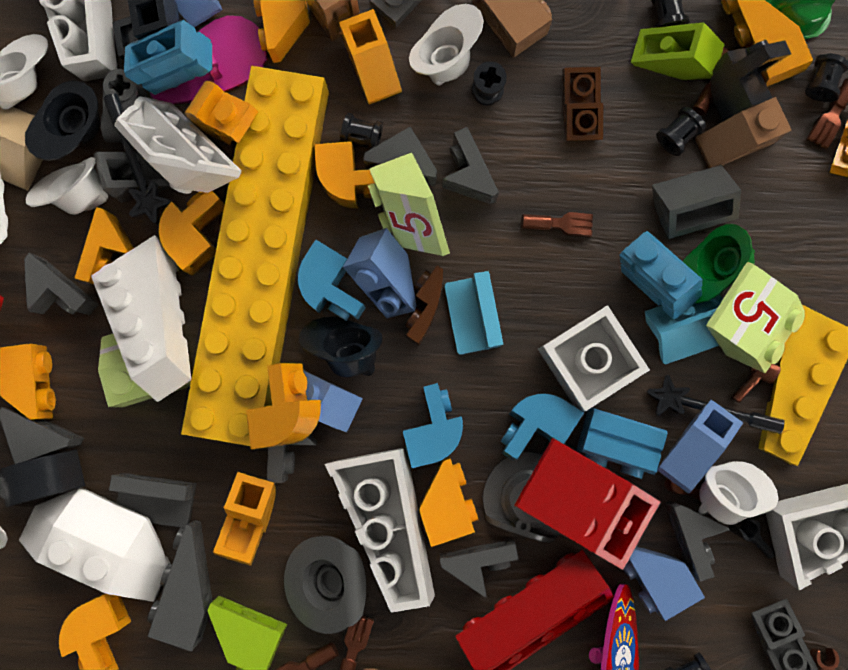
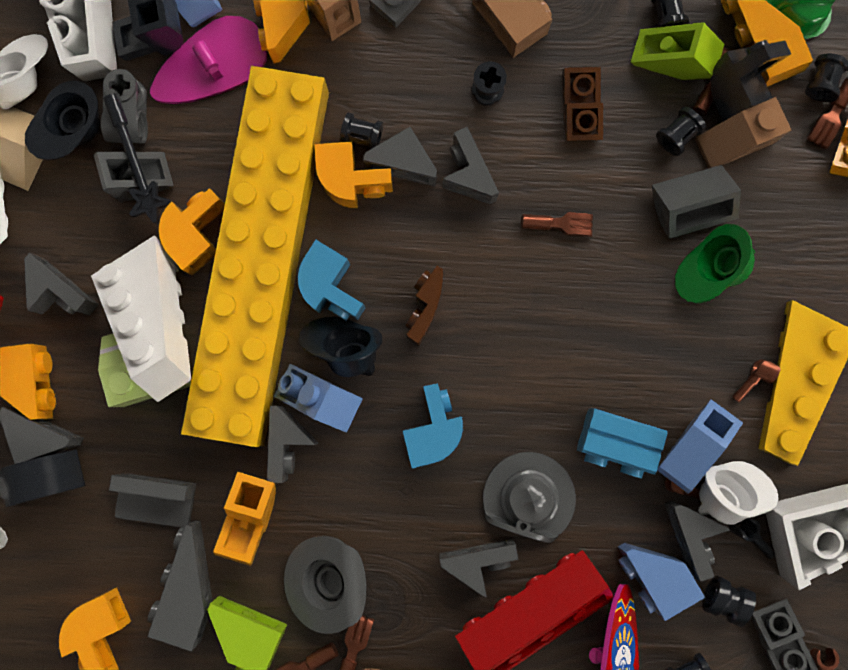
white wedge [19,487,170,602] -> none
white piece [25,157,108,215] -> none
light orange slope [75,207,134,285] -> none
white wedge [114,96,242,194] -> none
dark azure brick [124,20,212,95] -> none
light orange brick [184,81,258,145] -> none
light orange brick [246,363,321,449] -> none
white wedge [325,447,435,613] -> none
light orange slope [339,9,402,105] -> none
medium blue slope [343,228,417,318] -> none
yellowish green slope [367,153,450,256] -> none
white piece [409,4,484,86] -> none
light orange slope [419,457,479,547] -> none
medium azure panel [444,271,503,355] -> none
dark azure brick [500,394,584,461] -> none
red slope [514,438,660,570] -> none
white brick [538,305,650,411] -> none
dark azure brick [619,231,703,320] -> none
medium azure panel [645,295,723,364] -> none
black piece [647,375,785,434] -> none
yellowish green slope [706,262,805,373] -> none
none -> black wheel [702,576,756,627]

